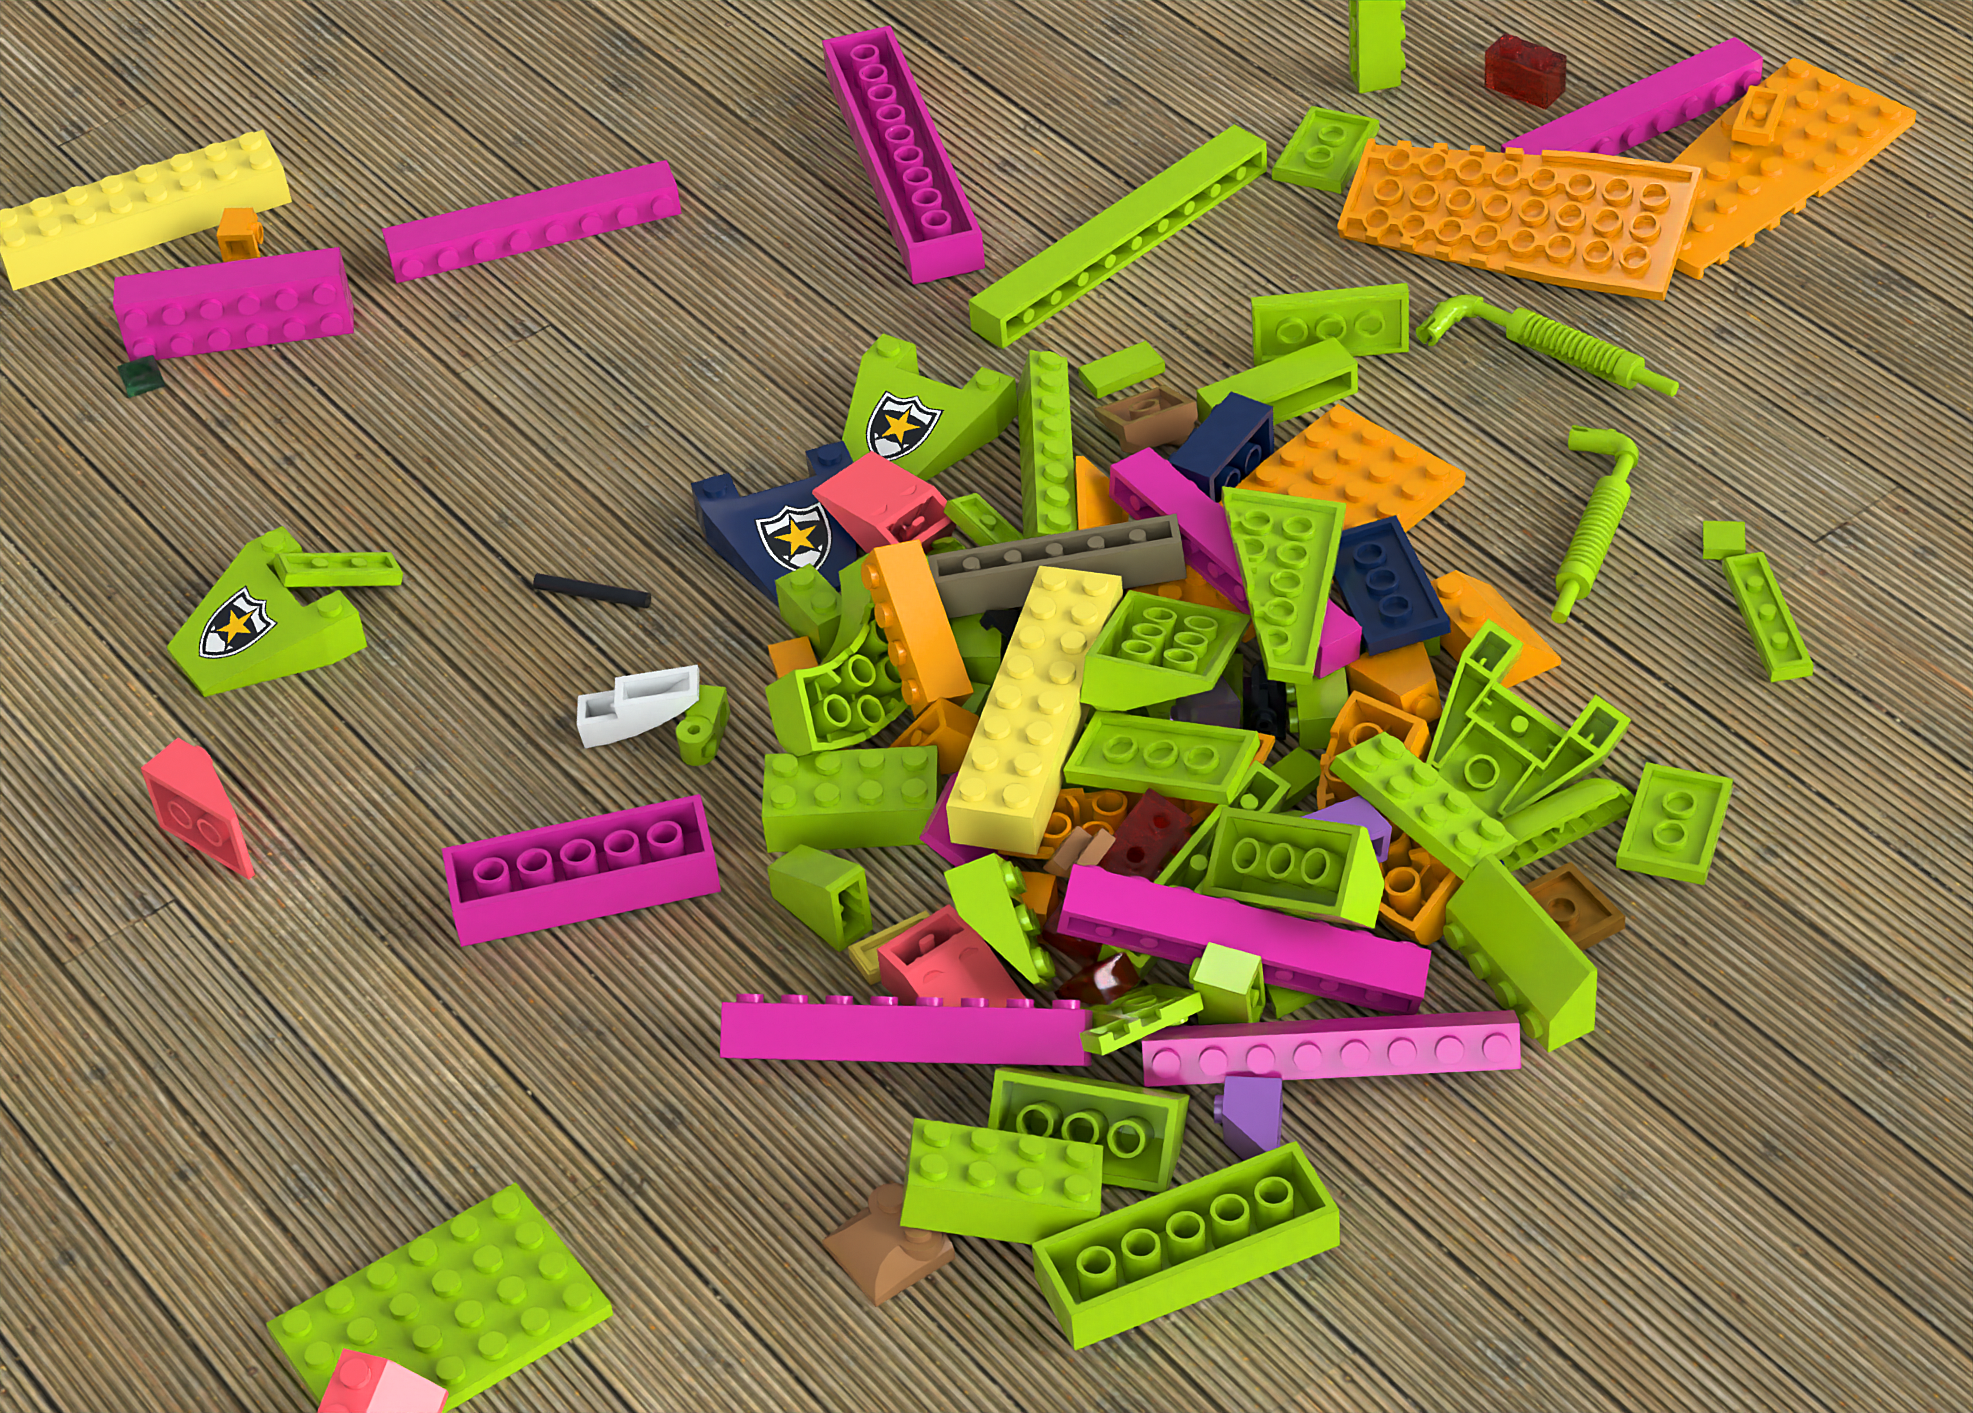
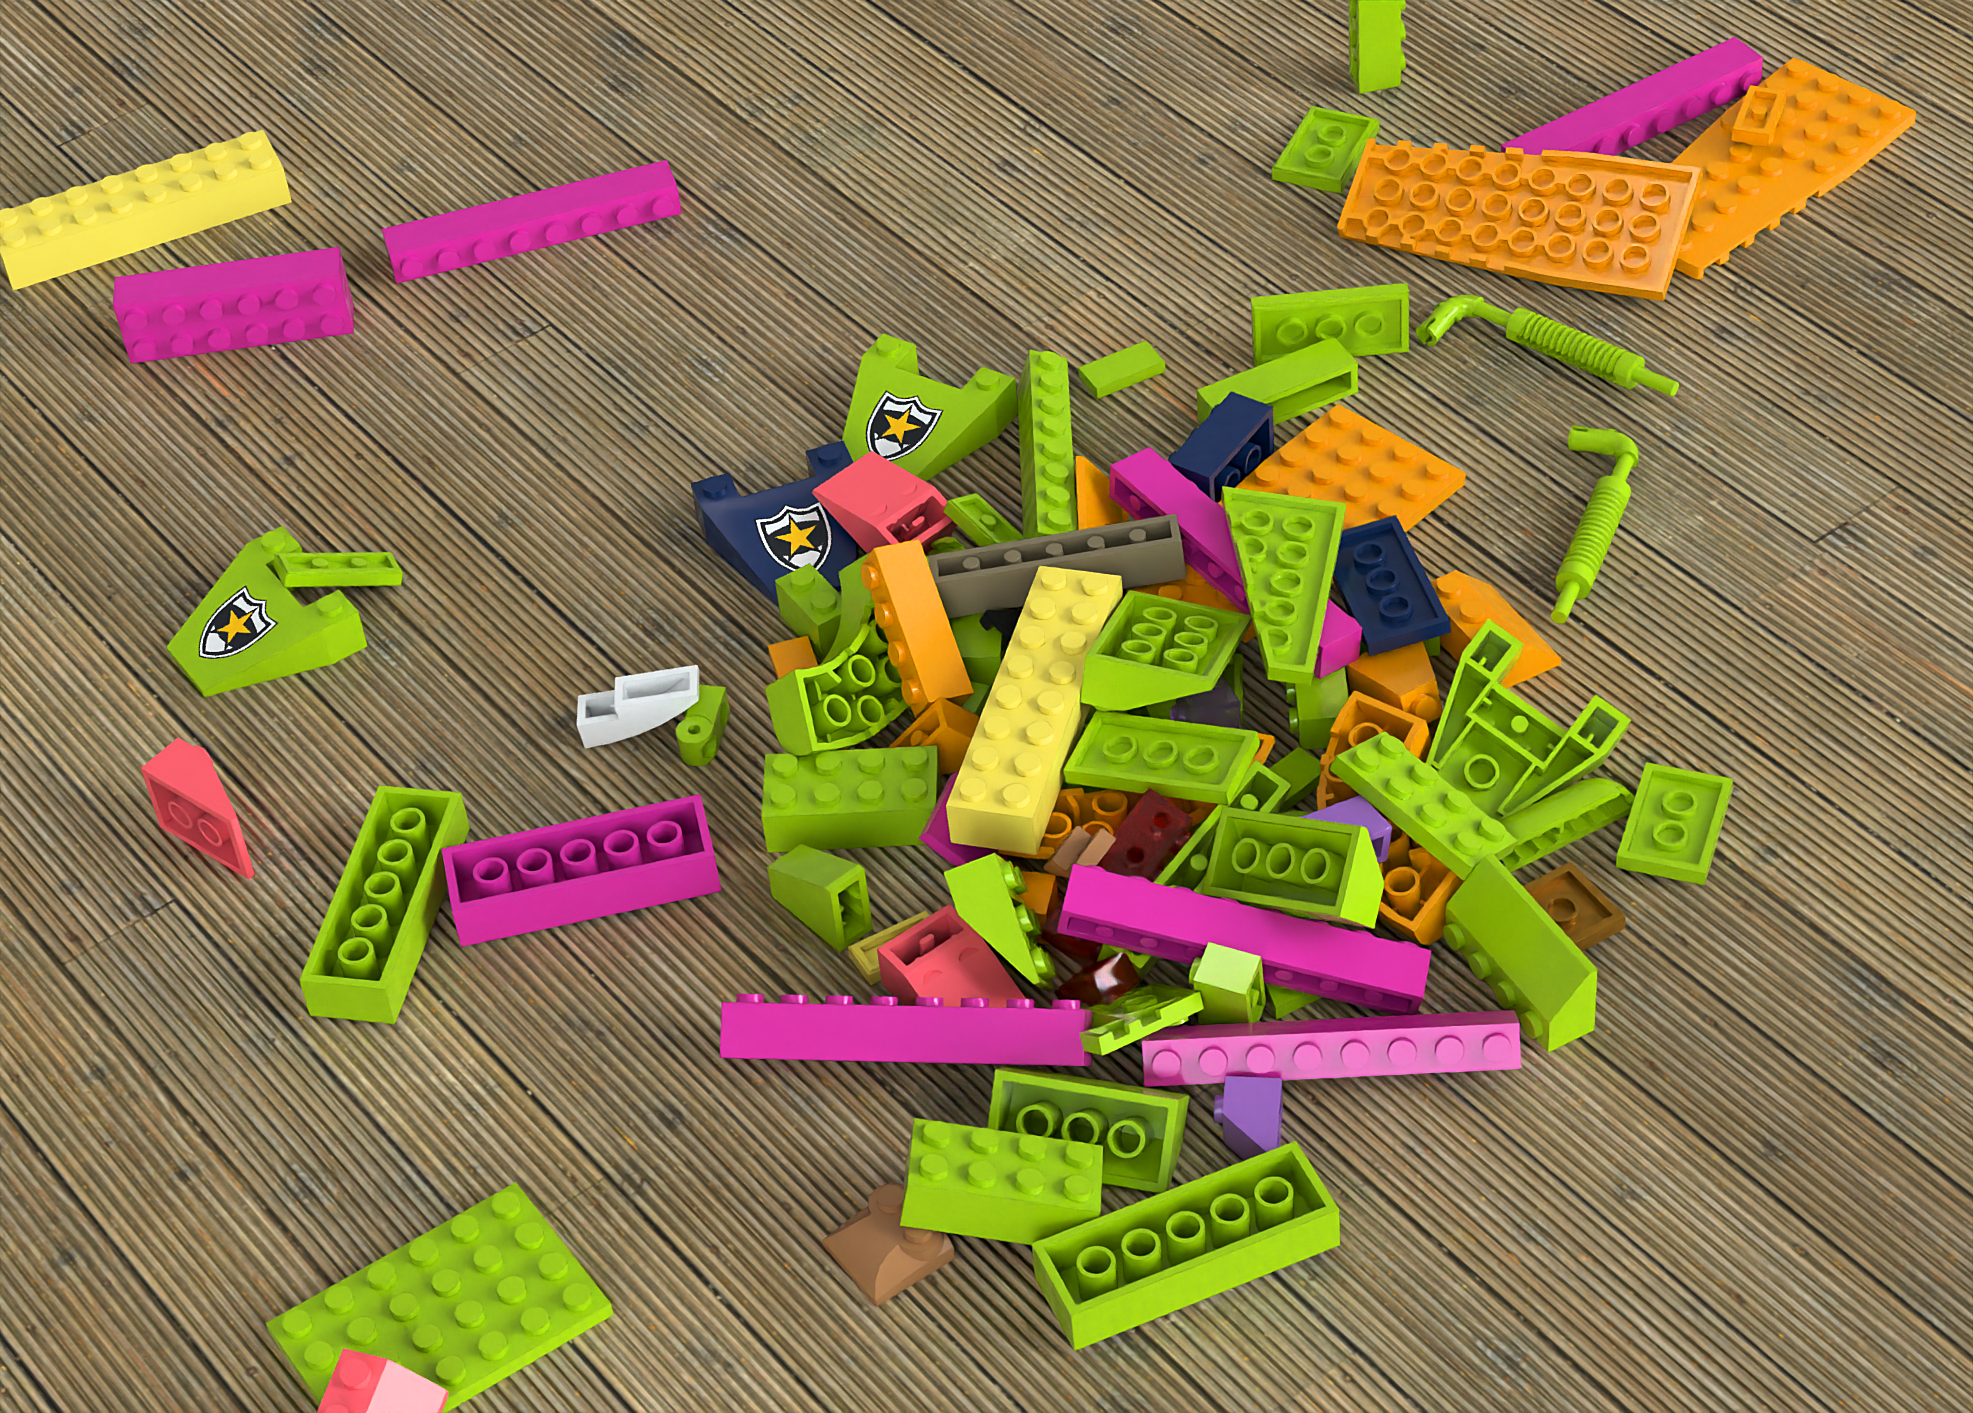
clear green tile [117,355,165,398] -> none
light orange brick [216,207,264,262] -> none
black bar [533,573,651,608] -> none
dark pink brick [822,25,985,285] -> none
lime brick [968,124,1267,349] -> none
medium nougat slope [1094,385,1198,456] -> none
black hinge [1243,659,1286,740] -> none
clear red brick [1484,33,1567,110] -> none
lime tile [1702,521,1746,560] -> none
lime tile [1722,551,1814,683] -> none
none -> lime brick [299,785,470,1024]

